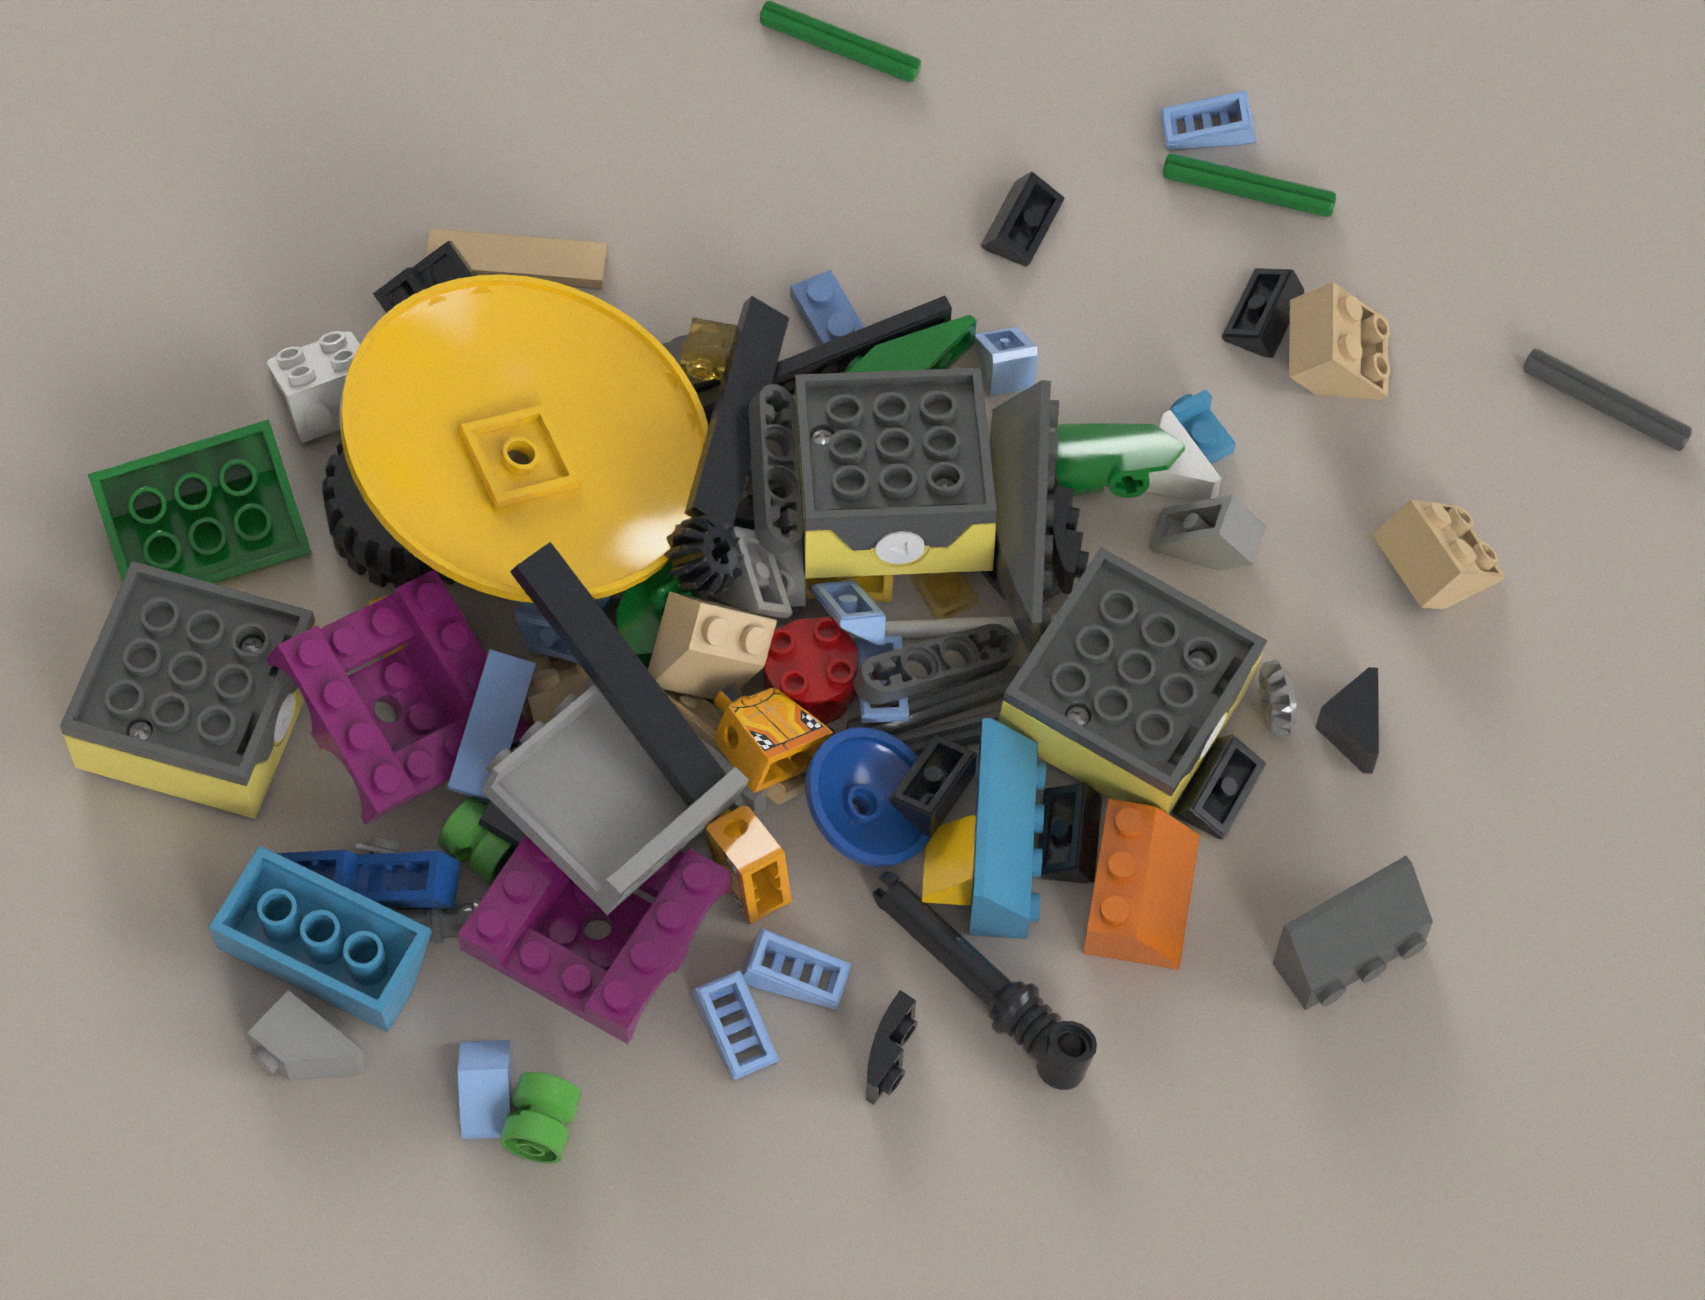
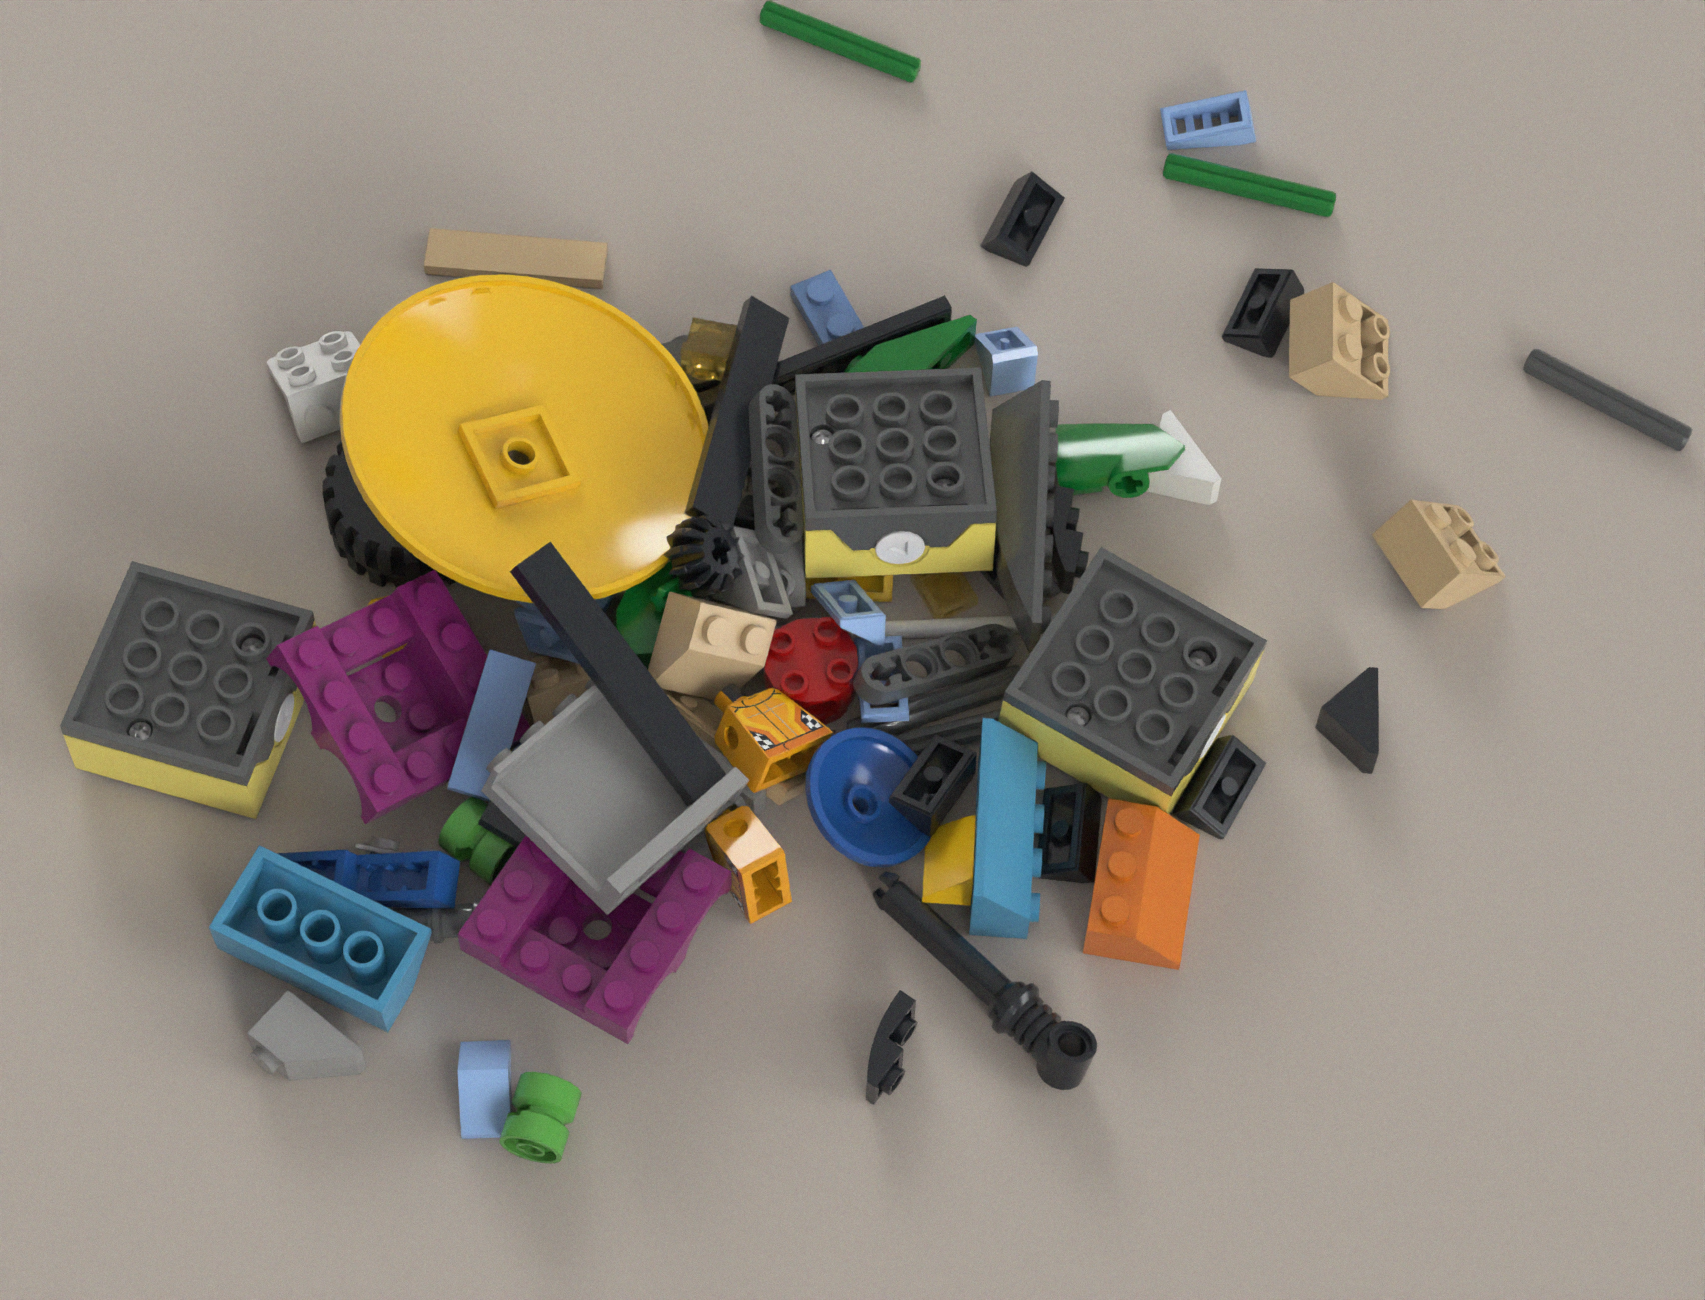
green slope [88,419,312,583] -> none
black slope [373,241,477,313] -> none
light blue slope [692,970,779,1081] -> none
light blue slope [741,928,852,1010] -> none
light grey slope [1149,495,1266,570] -> none
dark azure bracket [1170,390,1235,464] -> none
light grey gear [1258,660,1297,736] -> none
dark grey slope [1272,855,1433,1010] -> none

